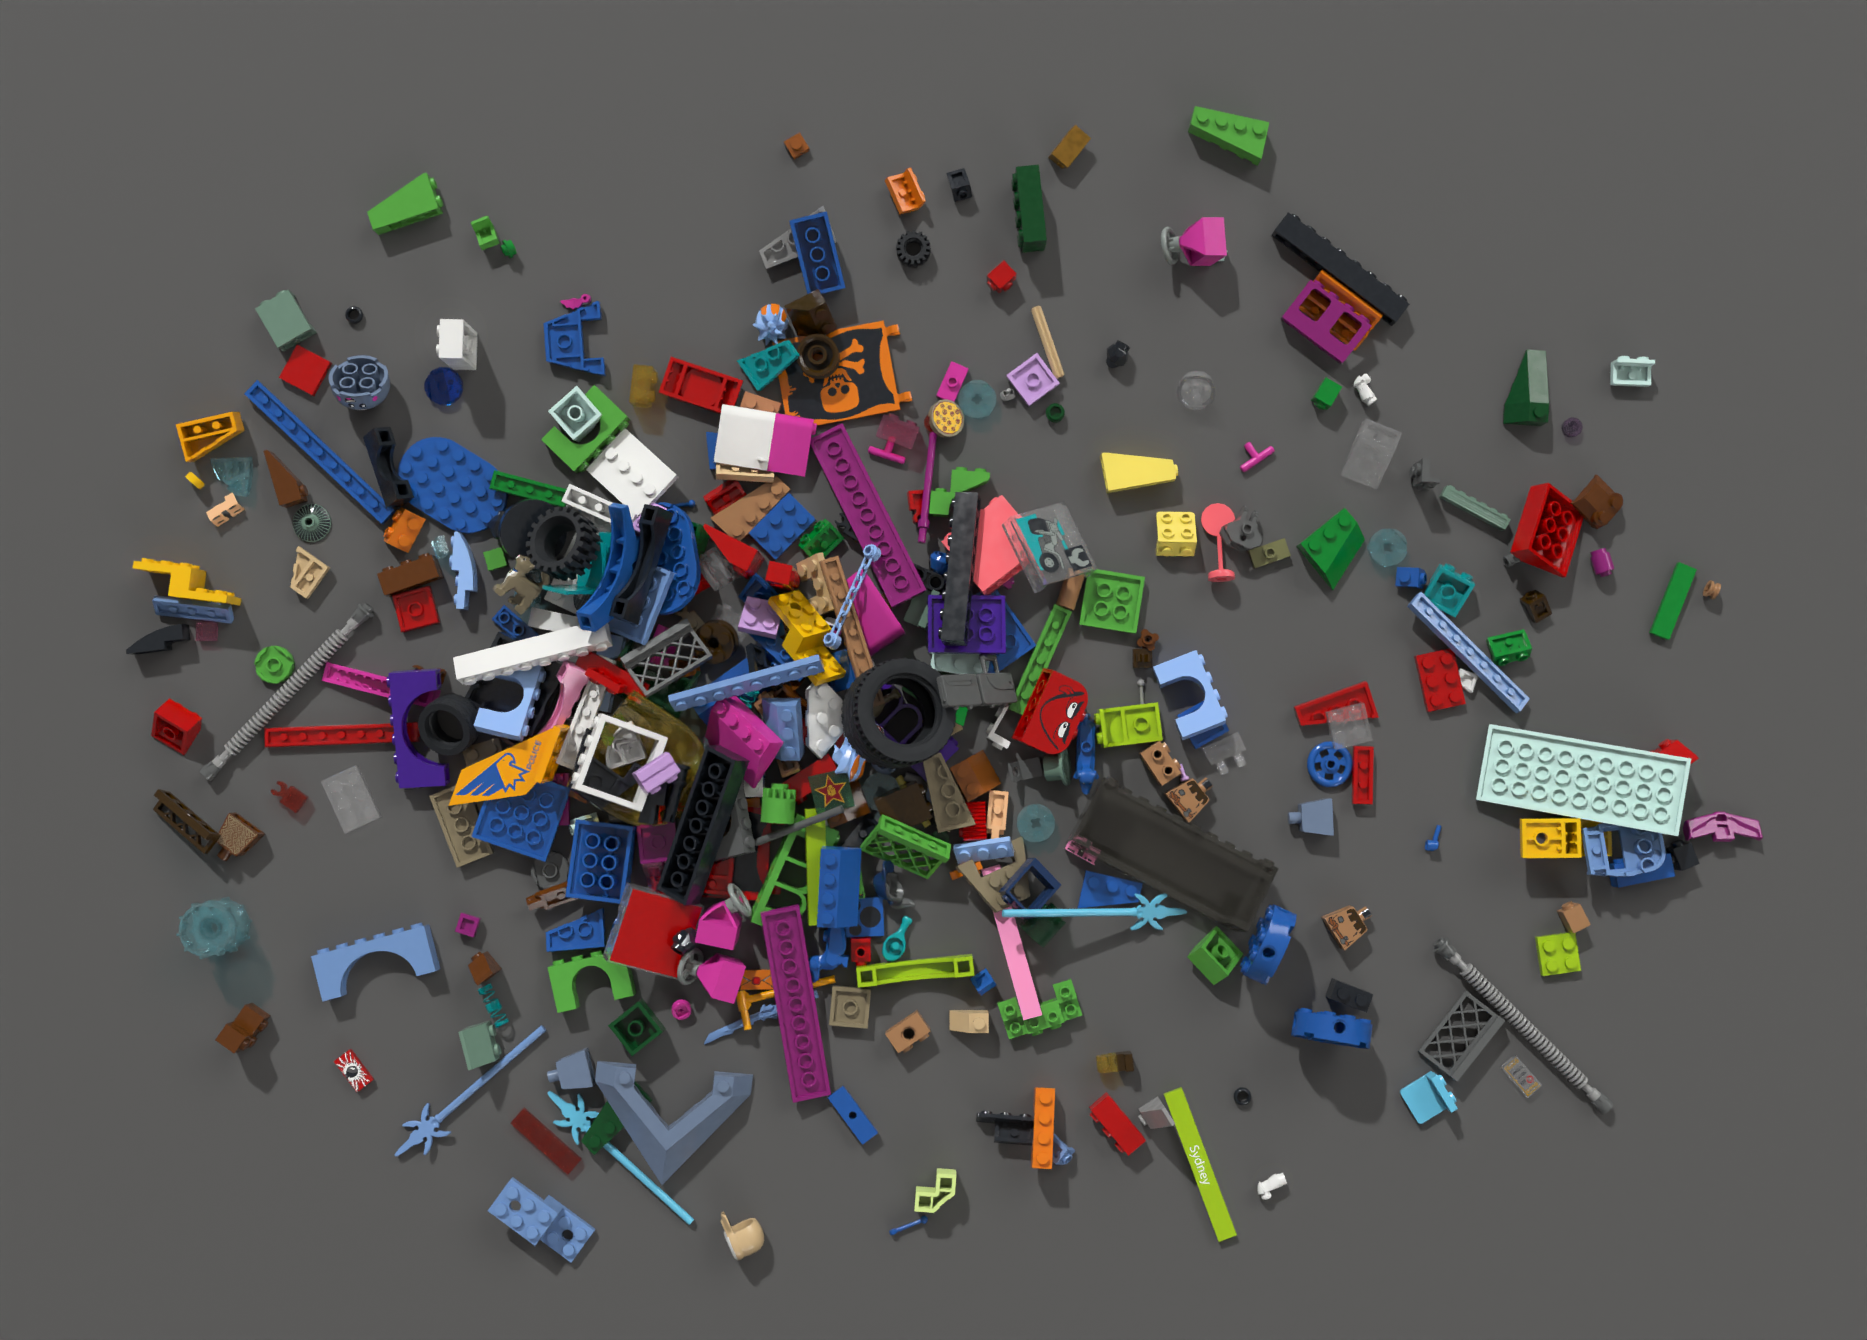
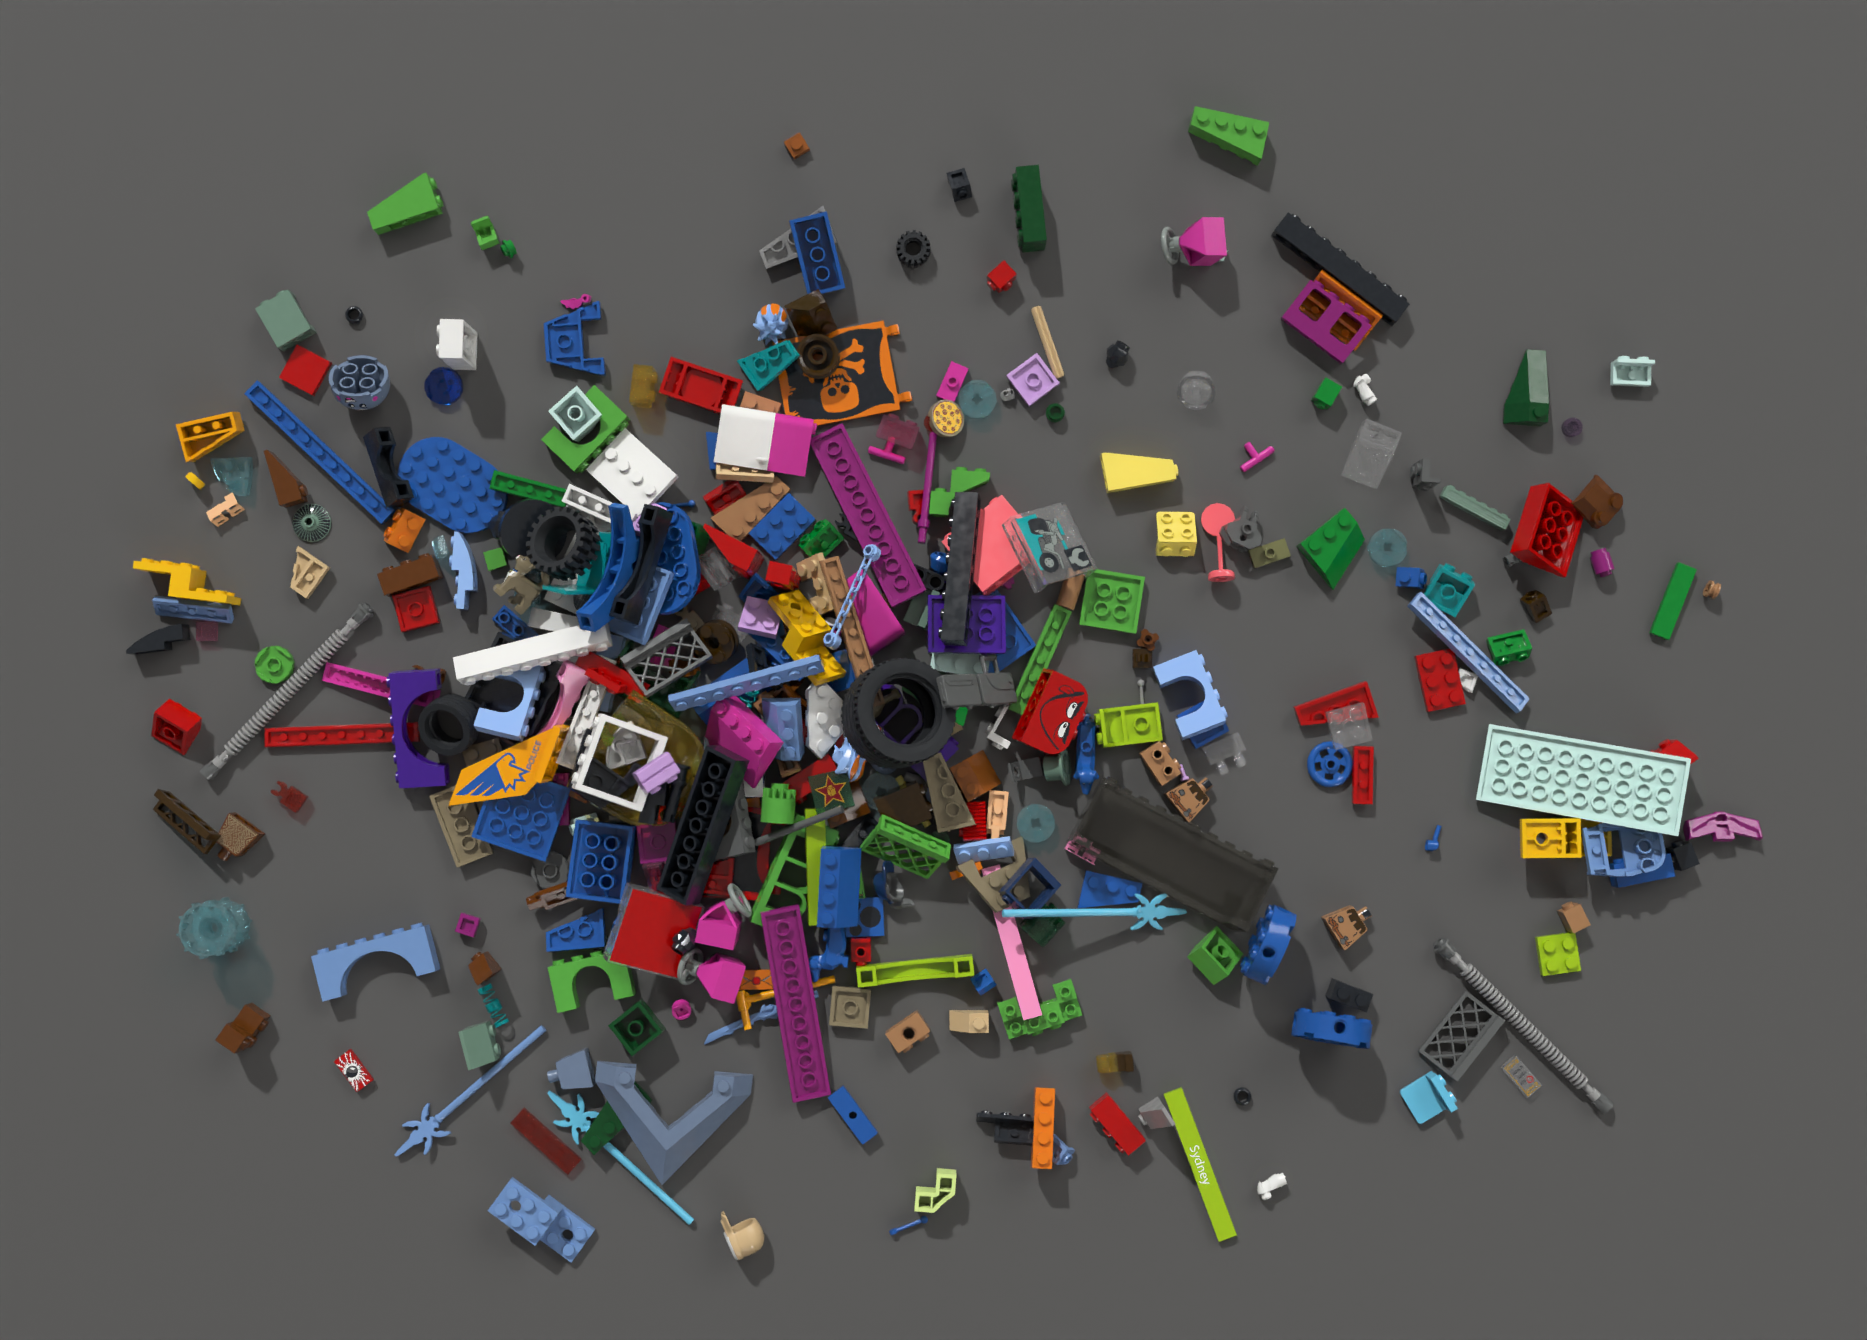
clear plate [321,765,382,834] -> none
teal piece [882,916,913,962] -> none
orange bracket [885,168,926,215] -> none
pearl gold hinge [1048,125,1091,169] -> none
sand blue torso [1288,798,1334,836] -> none

